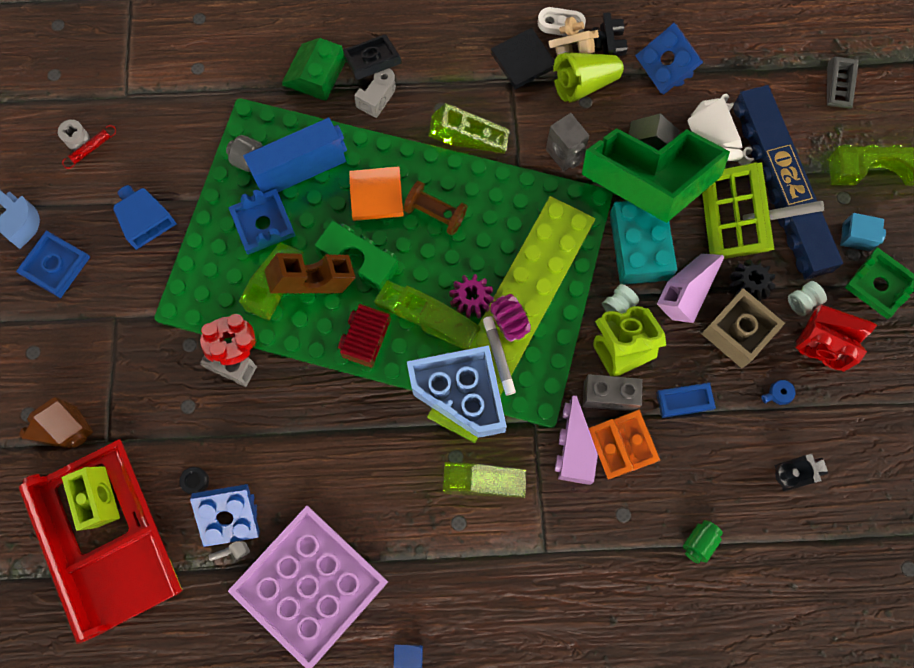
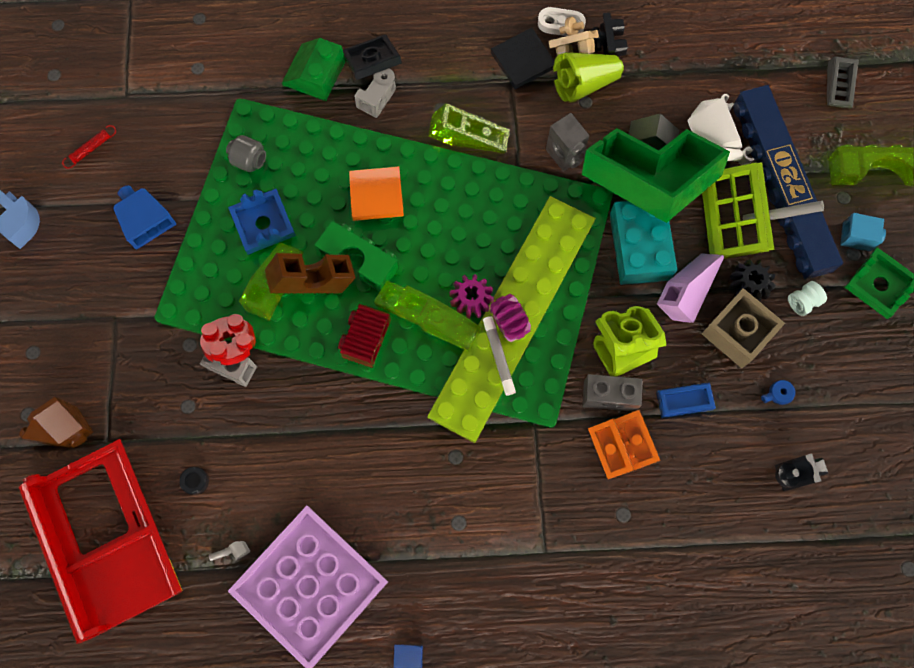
blue tile [16,230,90,299] -> none
light grey wheel [58,119,90,151] -> none
lime brick [62,466,120,531] -> none
piece [190,484,260,547] -> none
blue brick [243,118,347,193] -> none
reddish brown hose [403,181,468,235] -> none
light blue brick [407,345,507,438] -> none
clear neon green slope [443,462,526,498] -> none
lavender slope [555,396,598,485] -> none
light aqua wheel [602,284,639,314] -> none
blue piece [635,23,703,94] -> none
green brick [683,520,723,564] -> none
red piece [795,304,877,372] -> none

